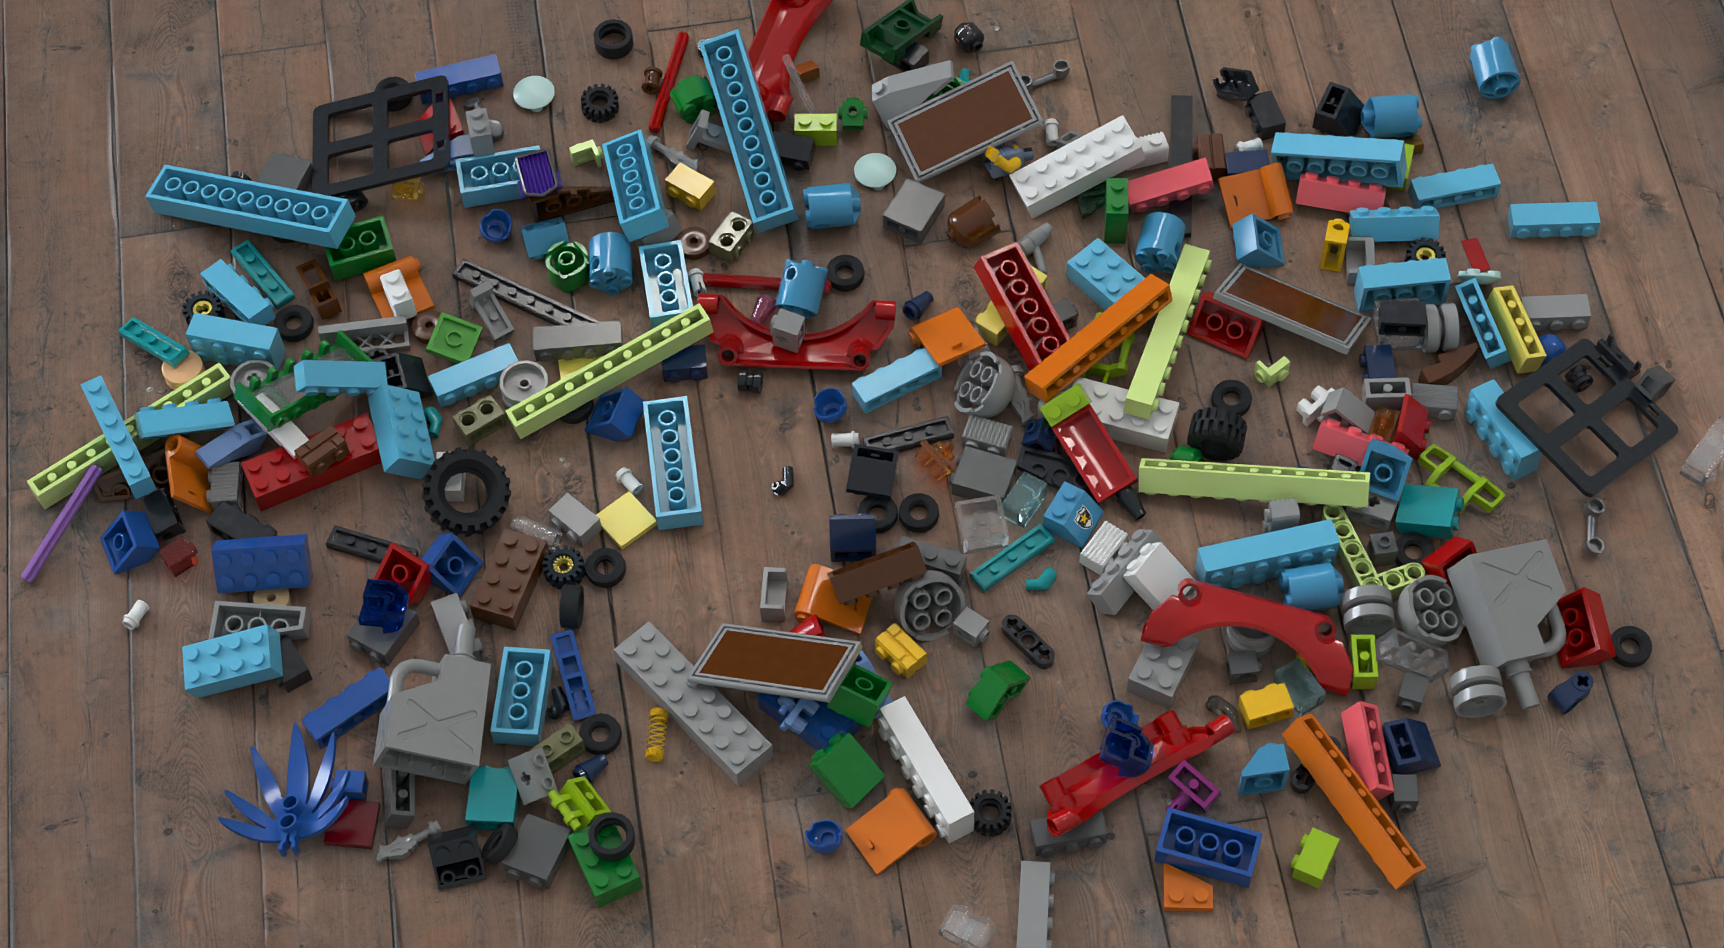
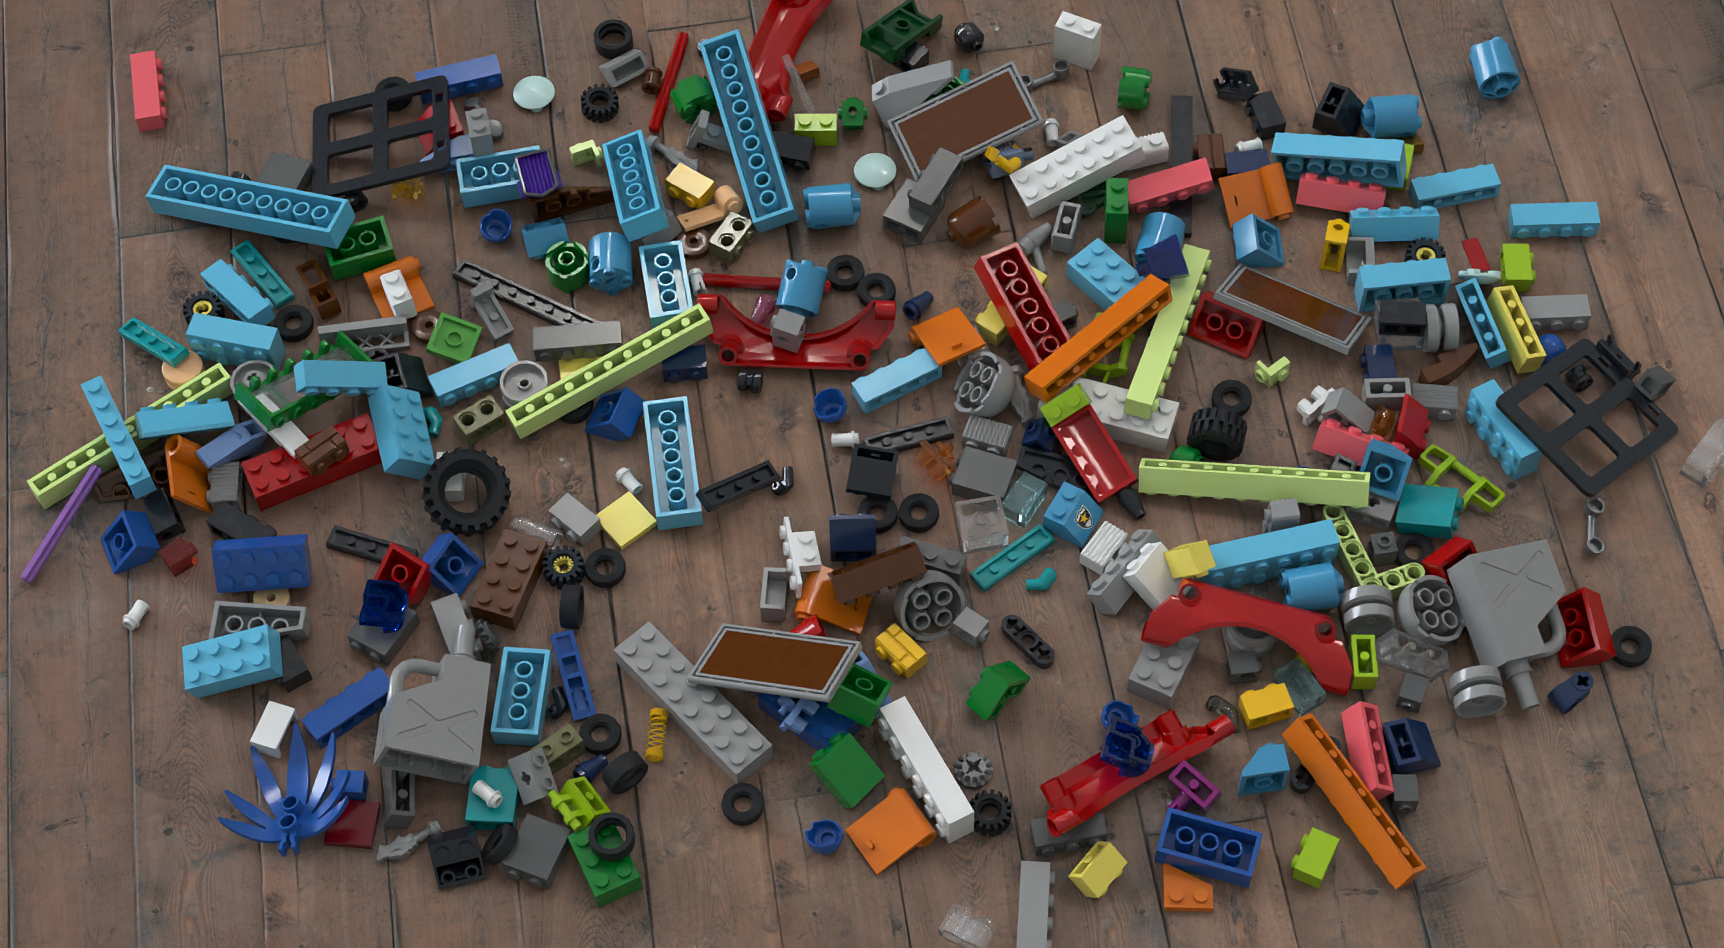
none -> coral brick [130,50,168,132]
none -> white panel [250,701,299,759]
none -> white pin [472,780,503,808]
none -> dark grey gear [475,619,501,653]
none -> light grey brick [599,49,649,87]
none -> black tyre [601,750,649,795]
none -> light nougat door [676,185,743,232]
none -> black tile [696,460,781,513]
none -> black tyre [721,783,765,826]
none -> white bracket [779,517,822,598]
none -> black tyre [857,273,896,307]
none -> dark grey brick [907,147,963,217]
none -> light grey gear [955,750,993,787]
none -> light grey brick [1051,201,1081,254]
none -> white brick [1053,11,1102,70]
none -> light yellow brick [1068,841,1128,898]
none -> green brick [1117,66,1153,111]
none -> clear blue torso [1135,234,1190,281]
none -> light yellow brick [1164,540,1216,579]
none -> lime brick [1499,244,1536,292]

